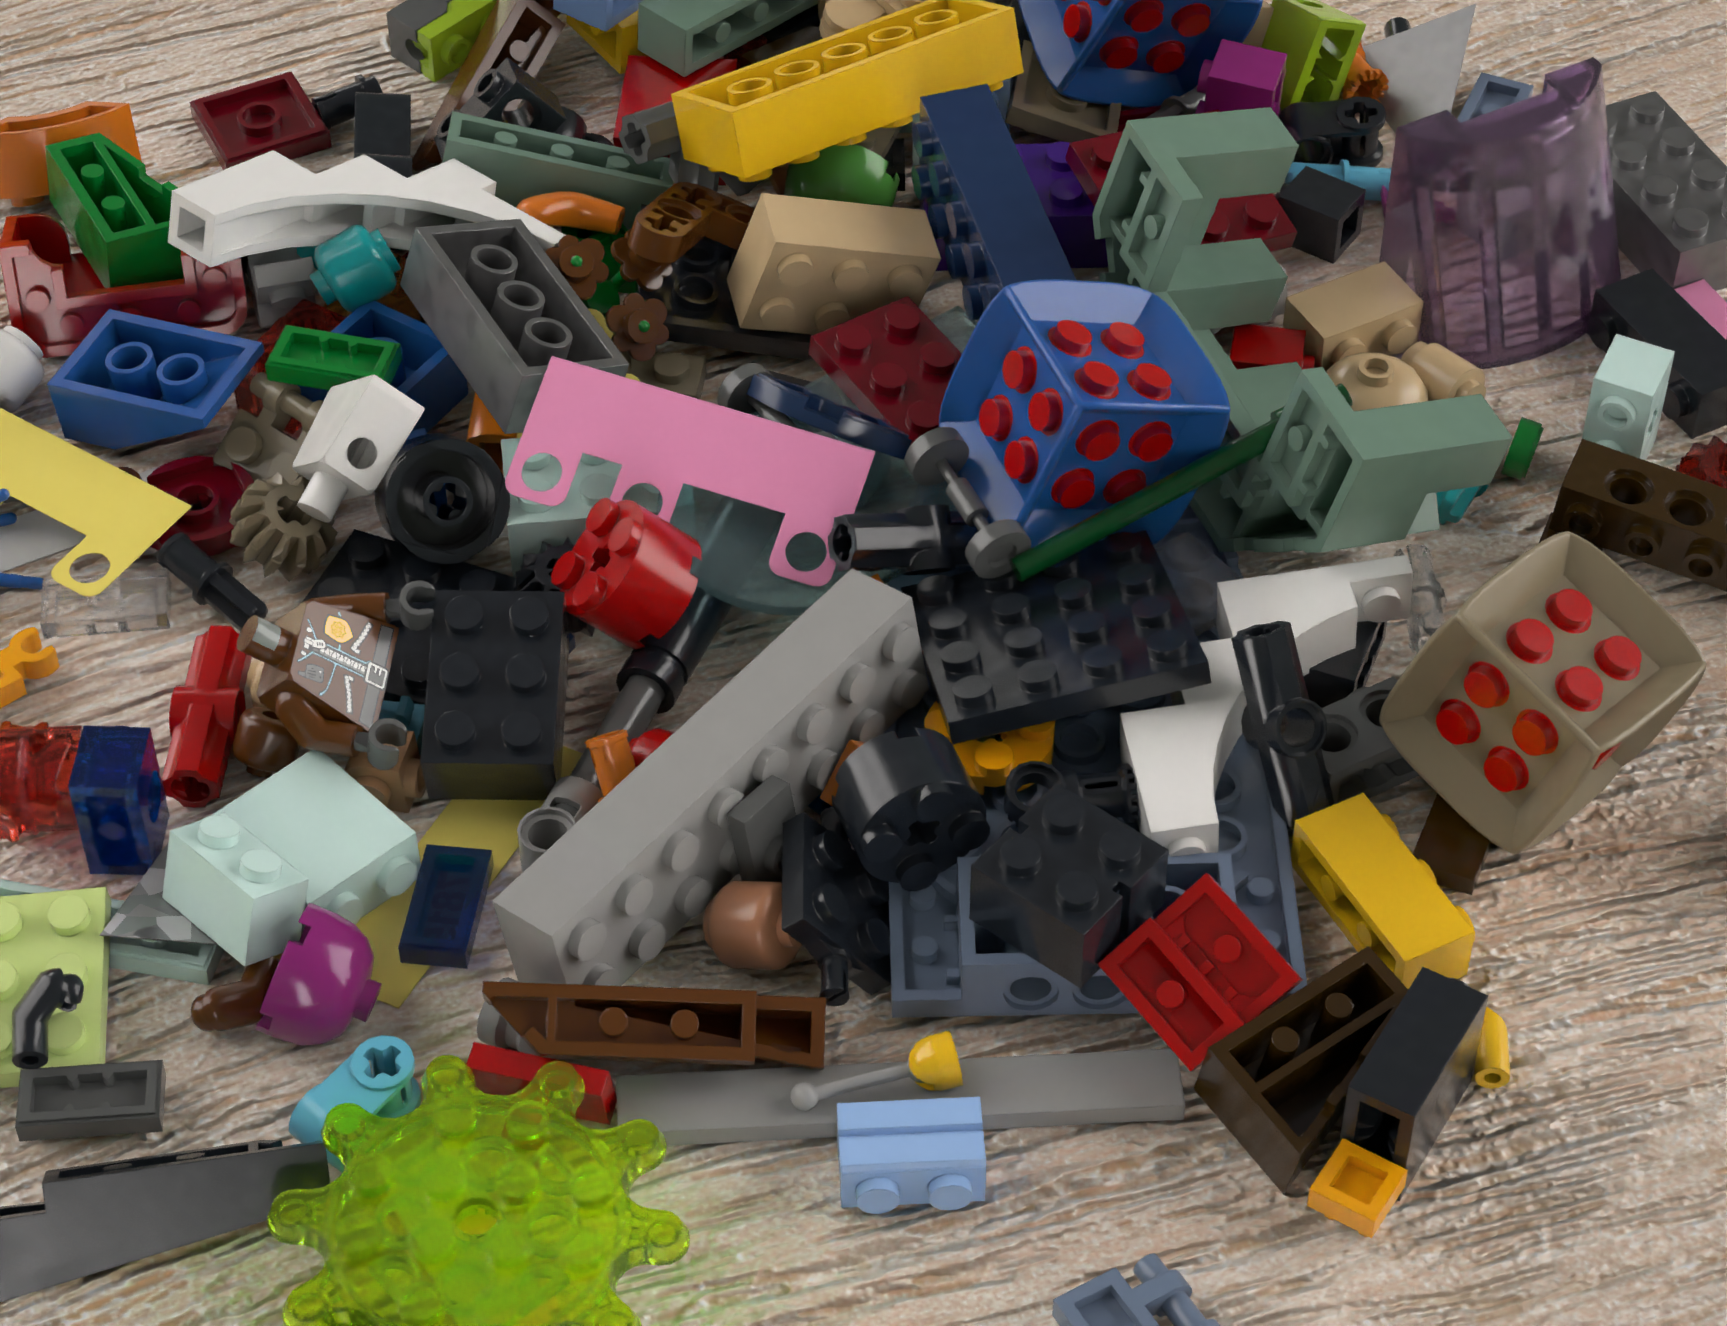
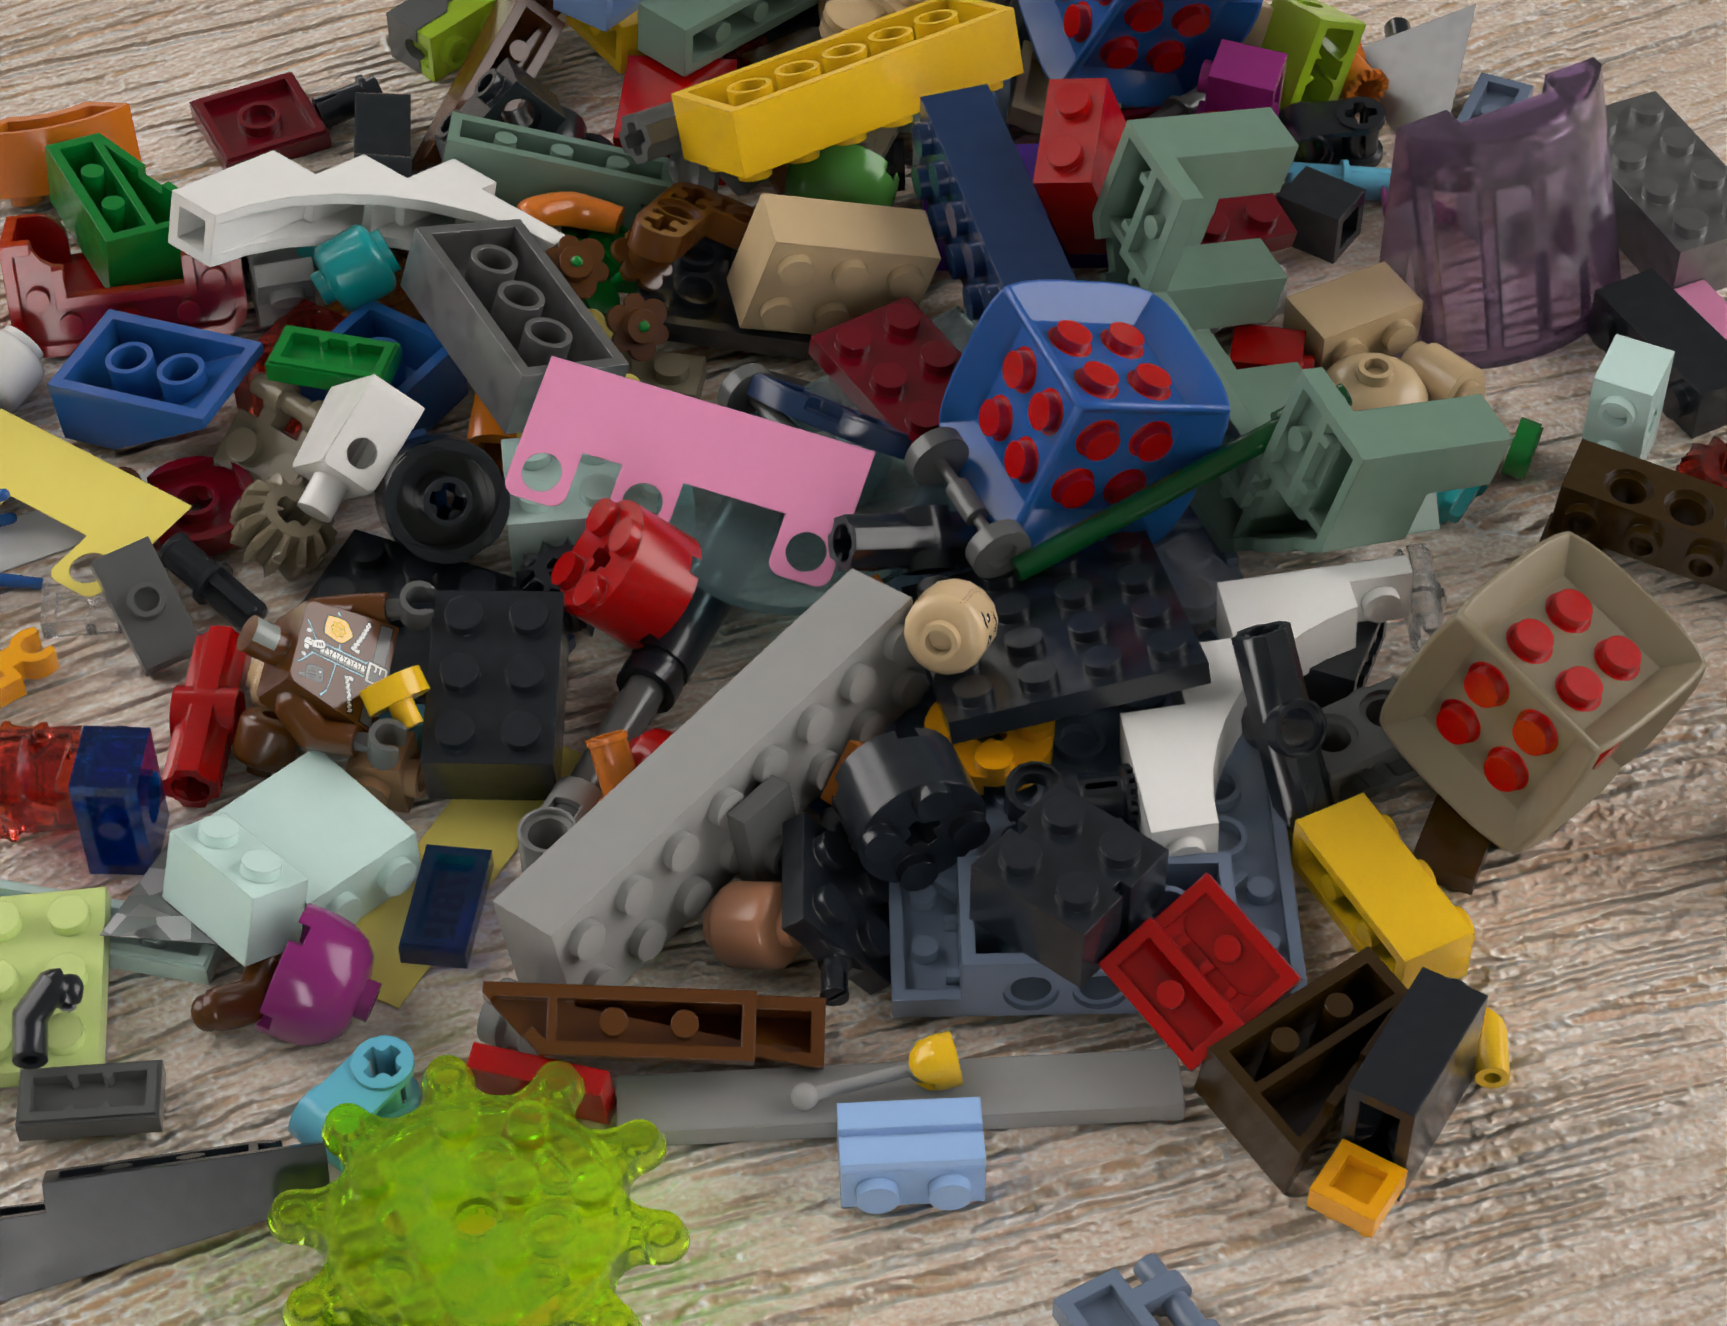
none -> dark grey plate [90,536,199,677]
none -> yellow tile [359,665,430,730]
none -> tan head [904,578,998,675]
none -> red brick [1033,78,1126,254]

